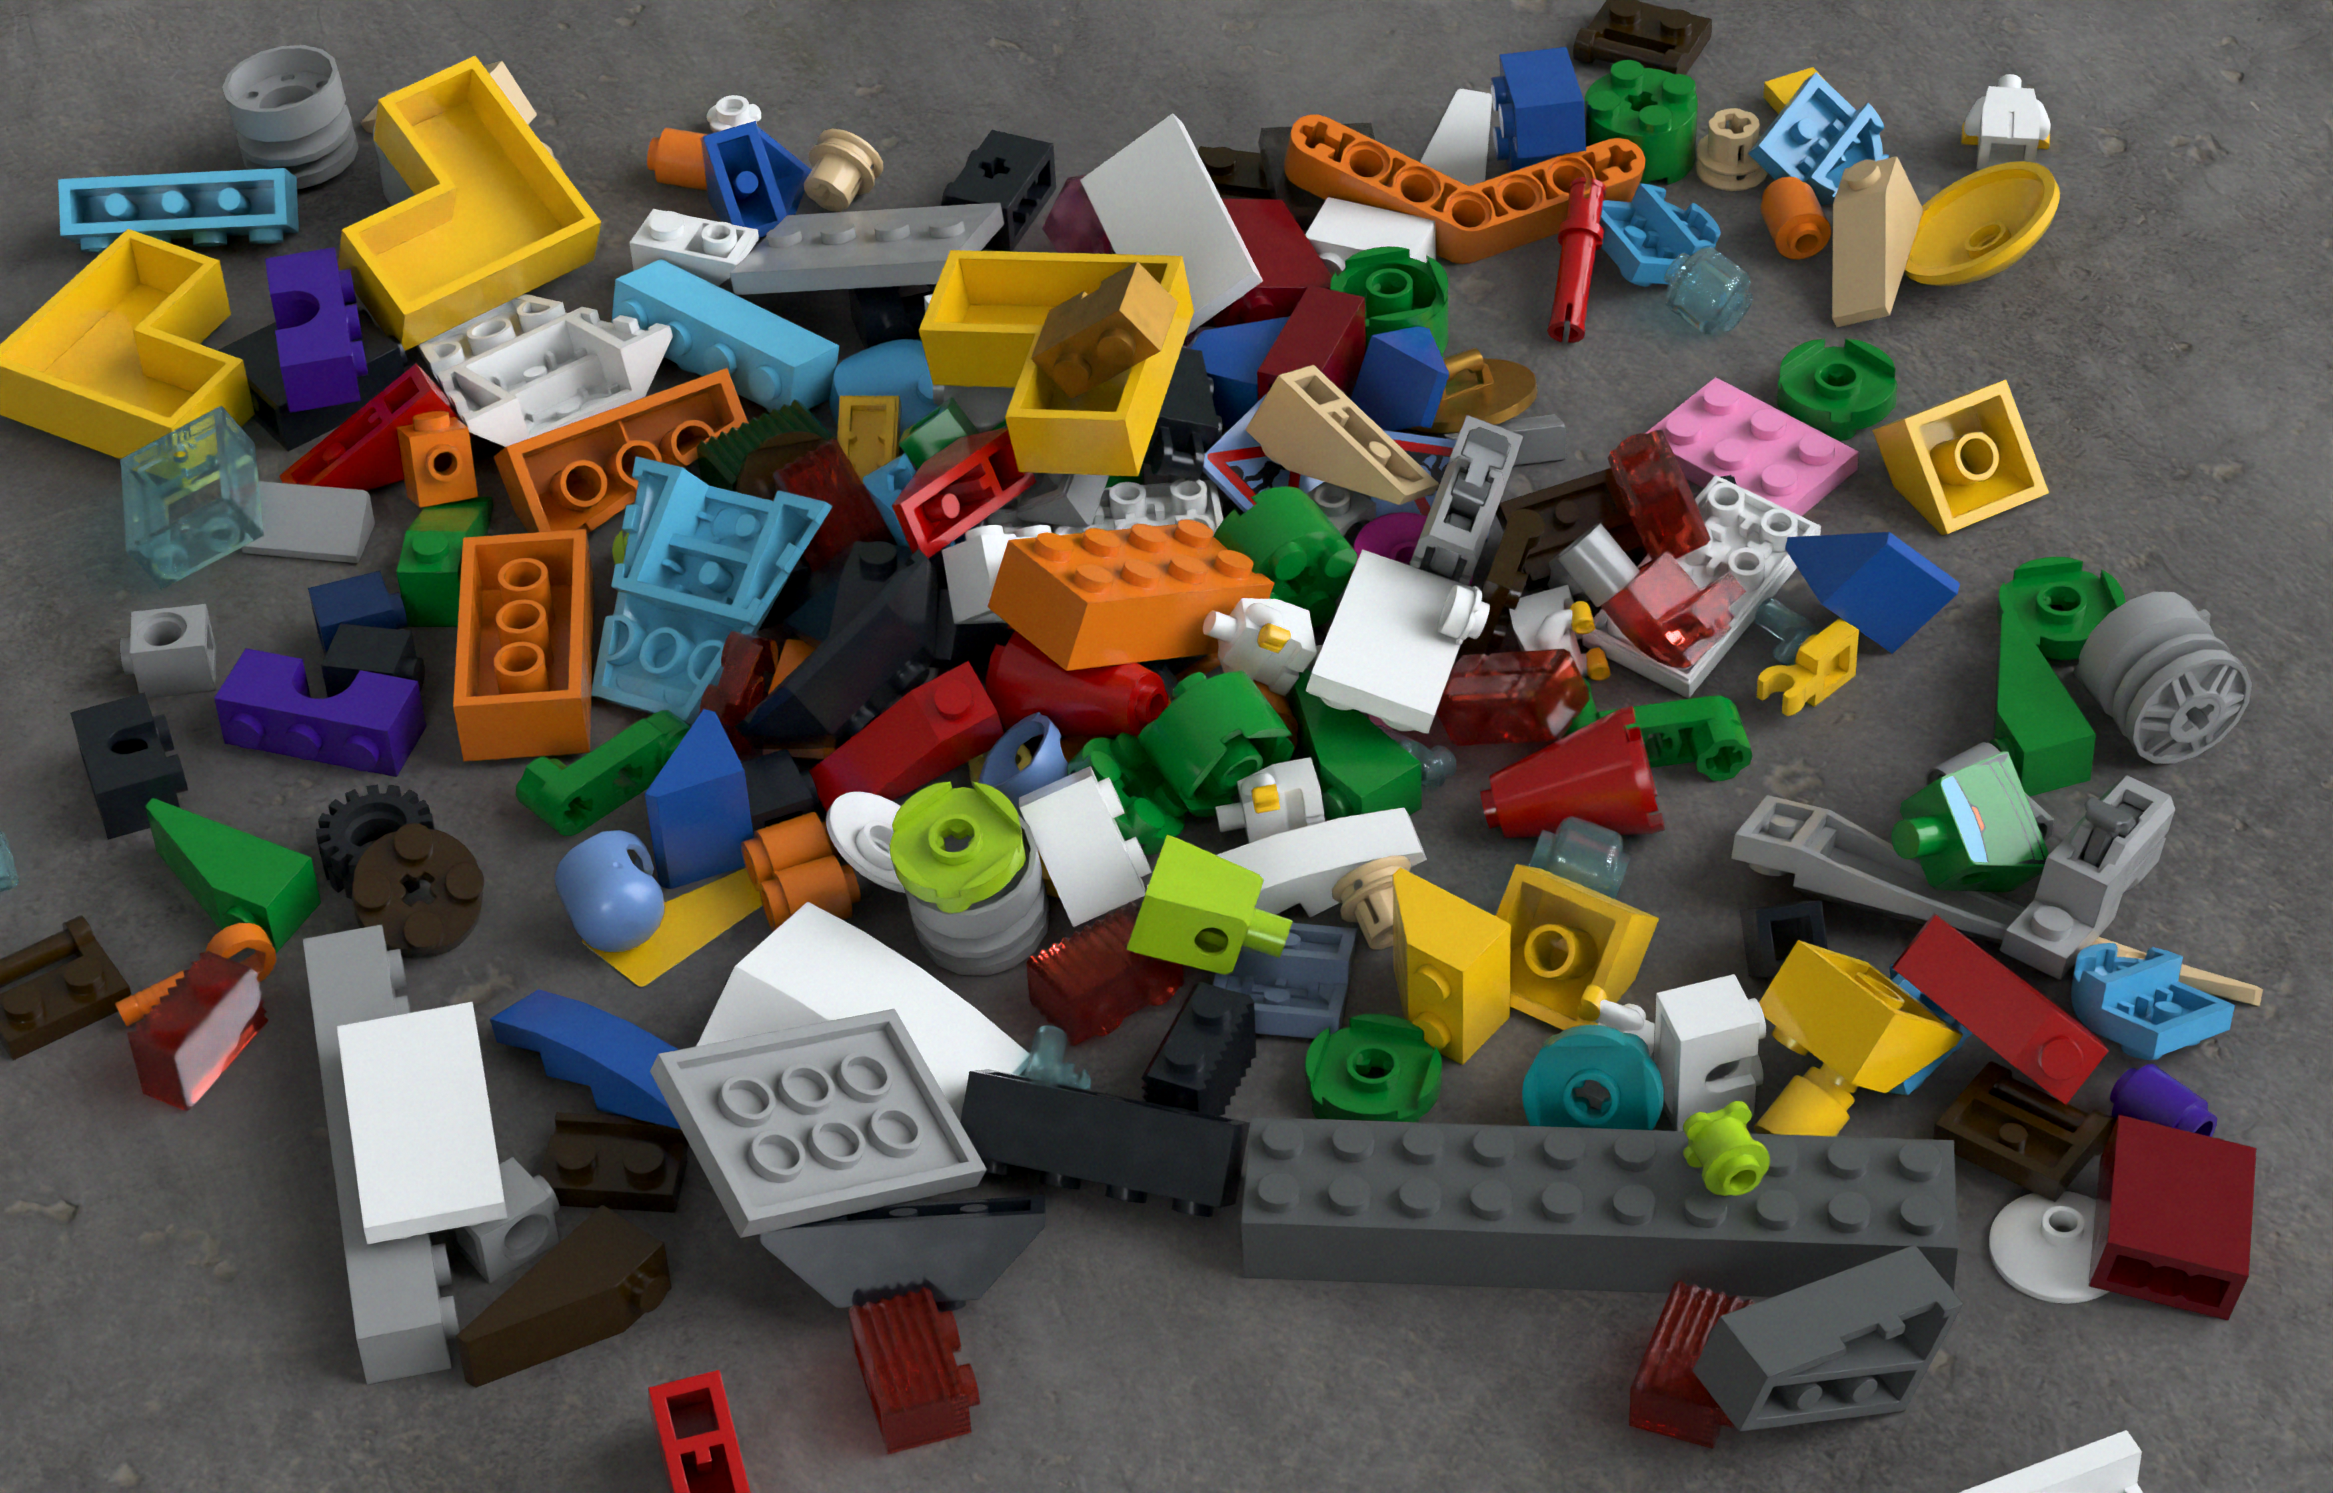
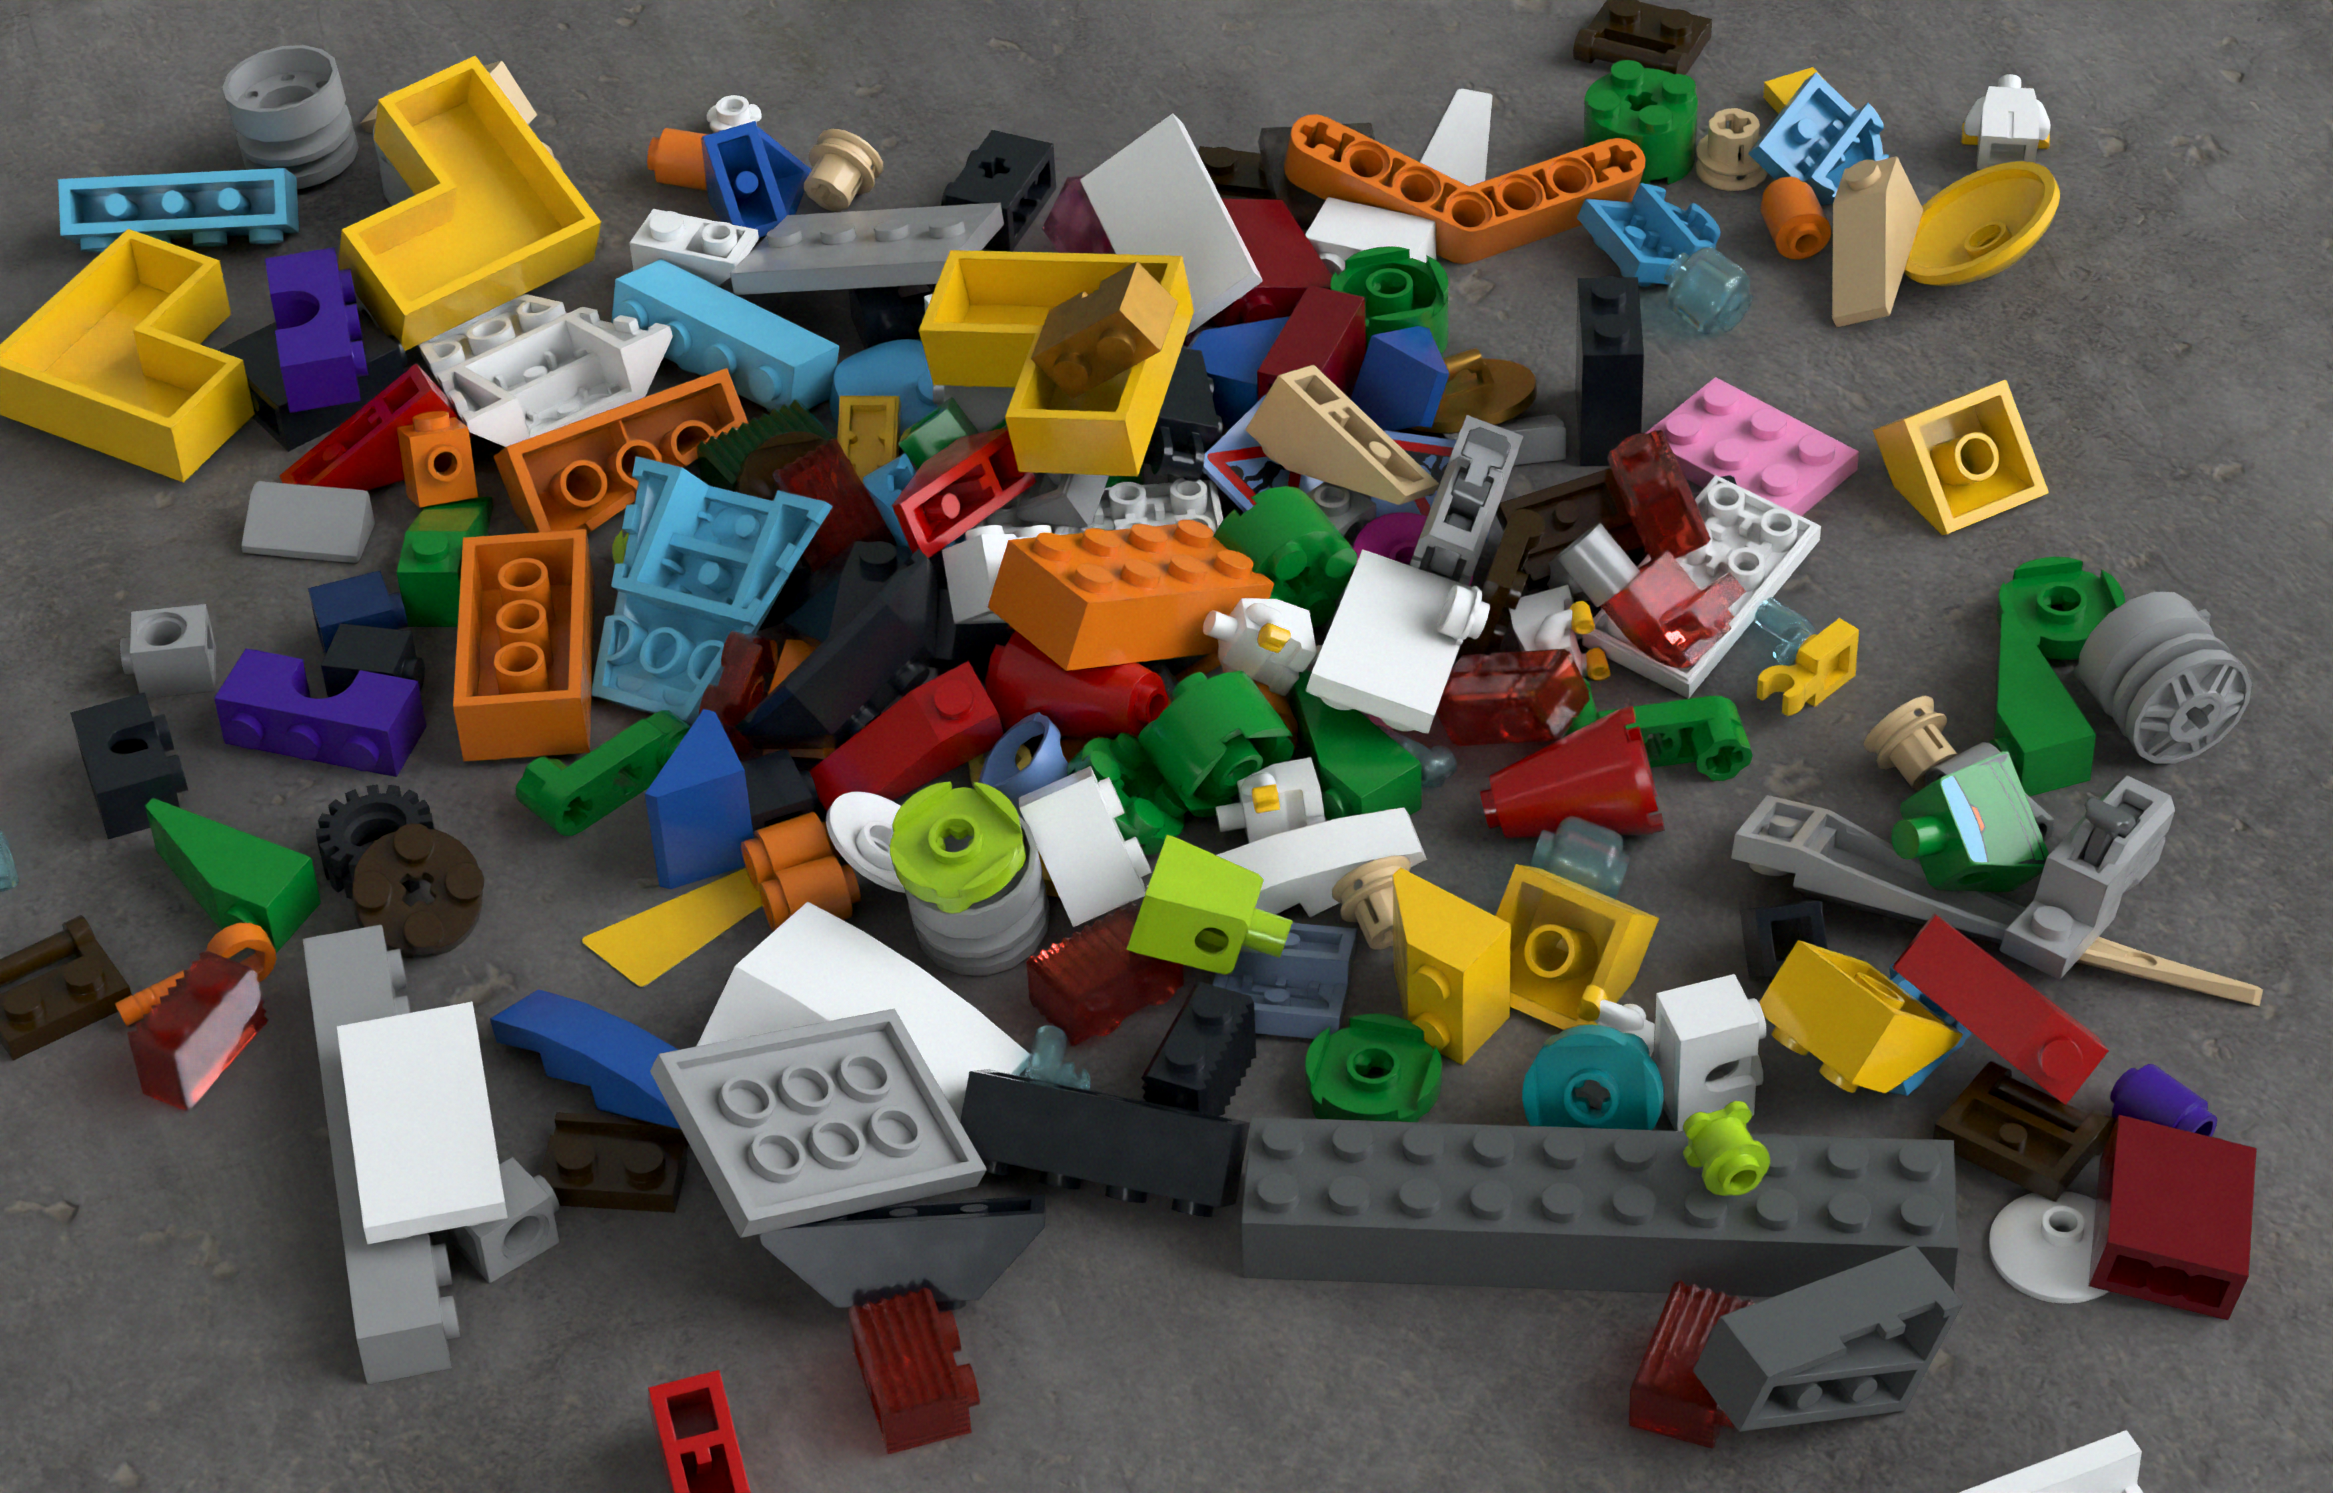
clear light blue window [120,406,264,590] -> none
dark brown slope [456,1205,672,1388] -> none
medium blue helmet [554,830,665,952] -> none
blue brick [1491,47,1586,172] -> none
red pin [1547,177,1607,343] -> none
yellow brick [1754,1066,1855,1136] -> none
green plate [1777,338,1897,441] -> none
blue slope [1785,532,1960,654] -> none
dark azure slope [2071,943,2235,1060] -> none
none -> black brick [1575,276,1644,466]
none -> tan piece [1864,696,1958,791]

